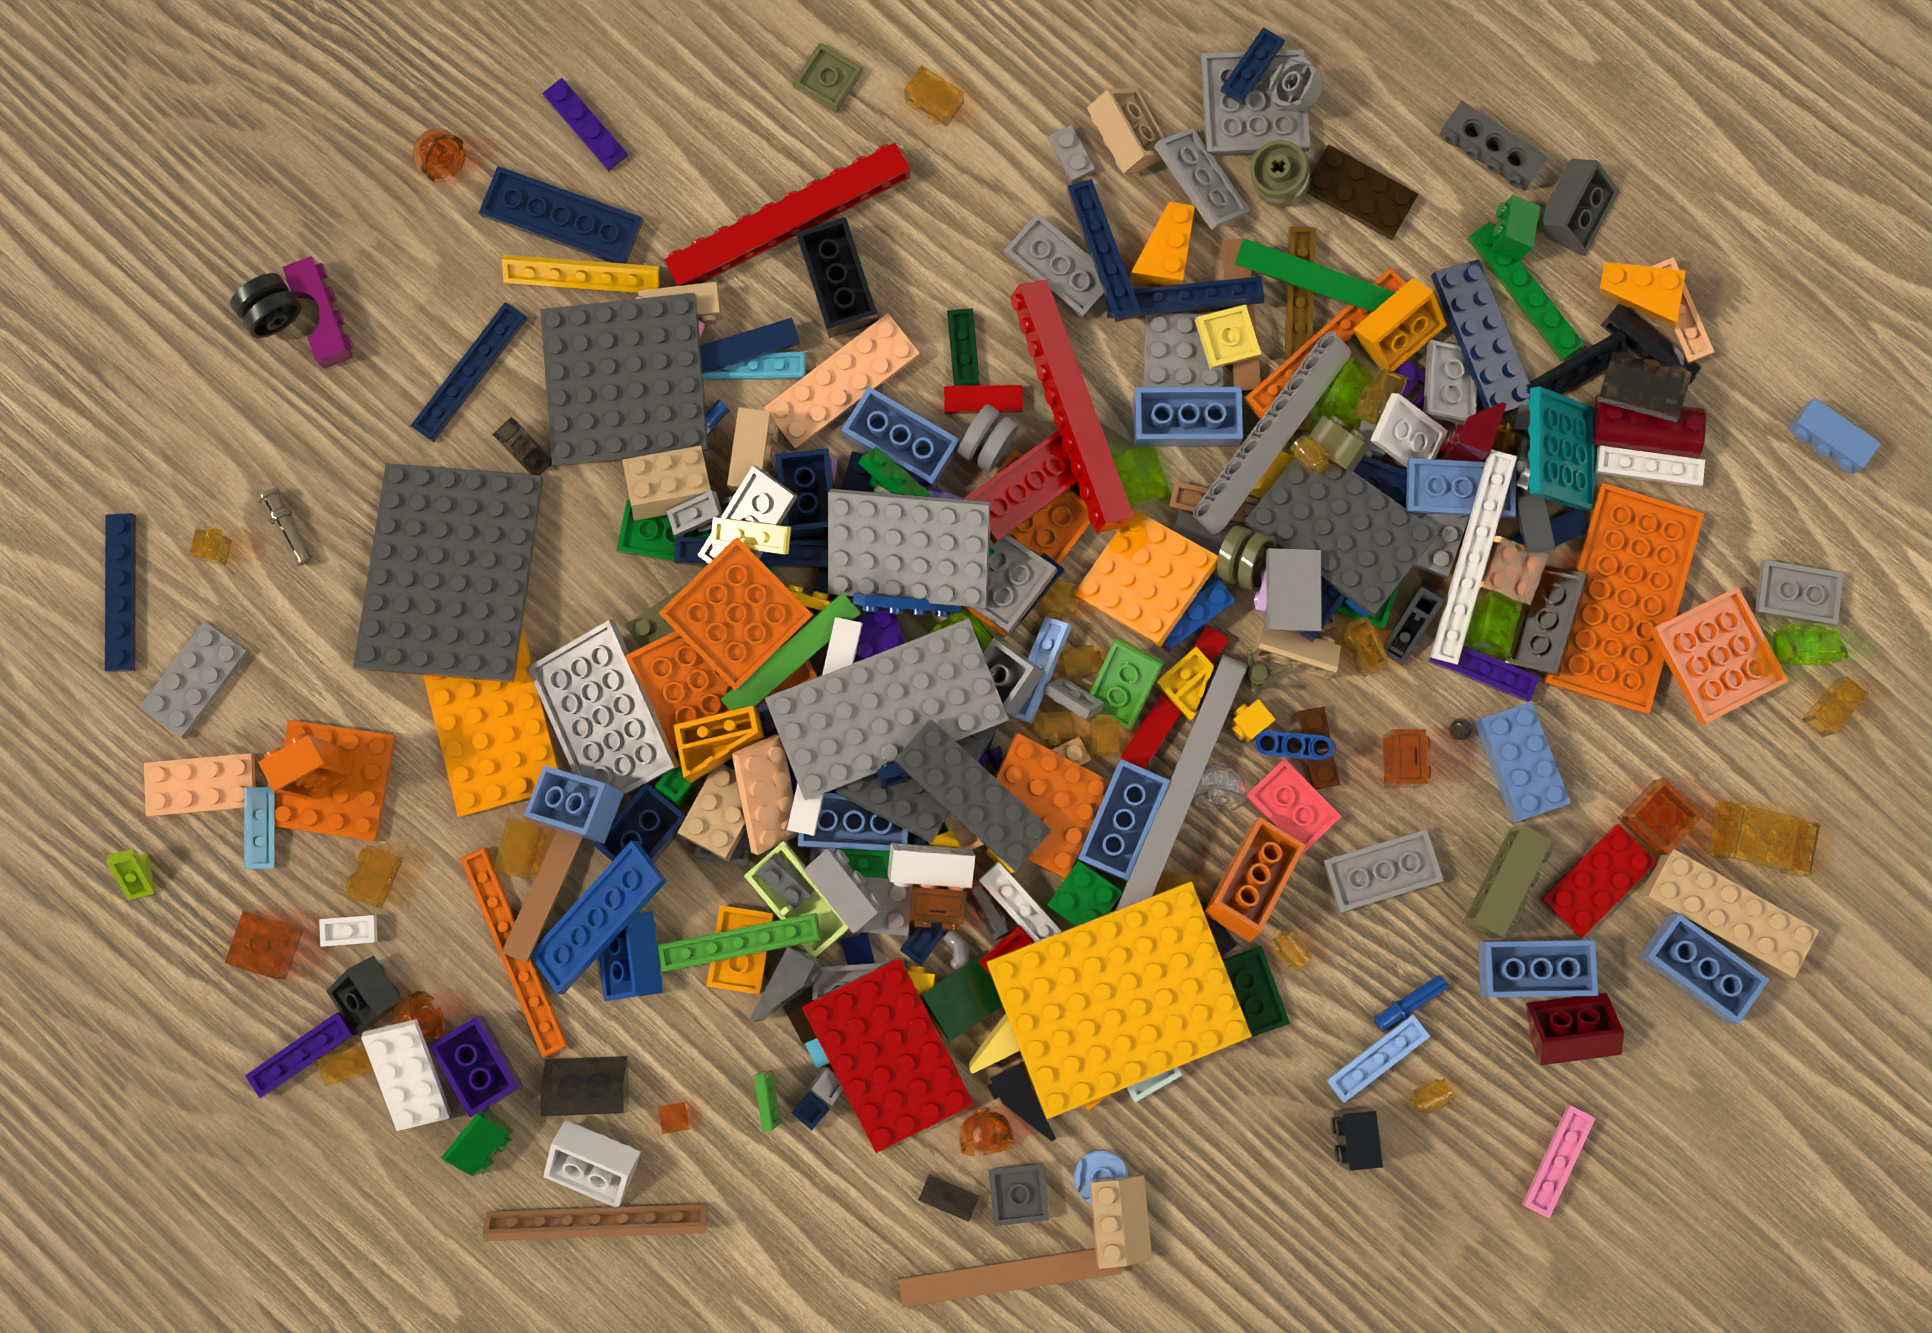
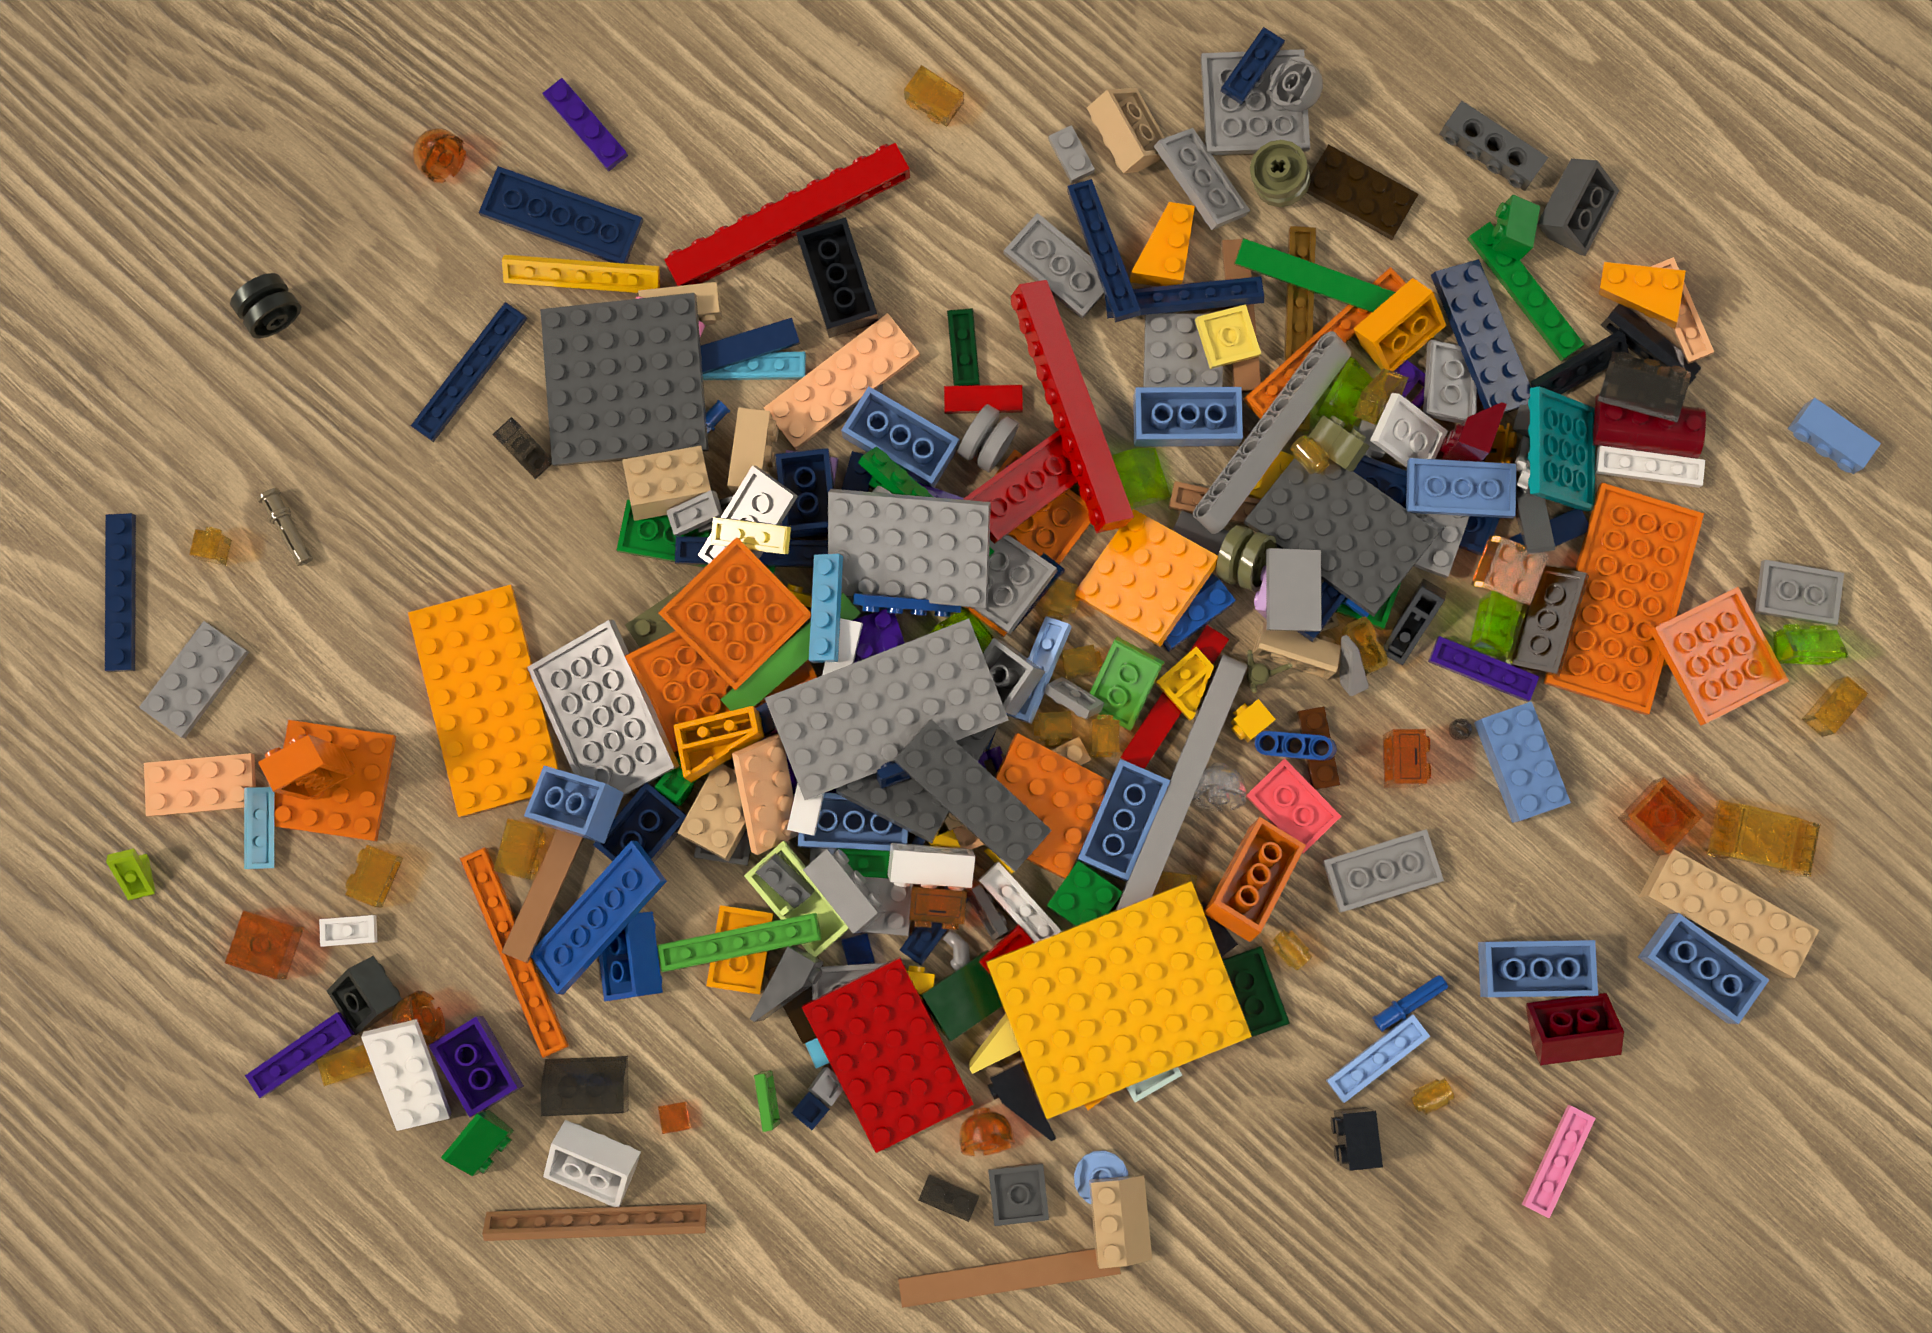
magenta arch [282,256,353,369] -> none
dark grey plate [353,463,543,683] -> none
olive tile [793,43,863,113] -> none
white tile [1430,450,1517,665] -> none
olive brick [1462,825,1553,938] -> none
red plate [1541,824,1657,938] -> none
none -> dark azure plate [809,554,843,663]
none -> light grey slope [1340,635,1369,696]

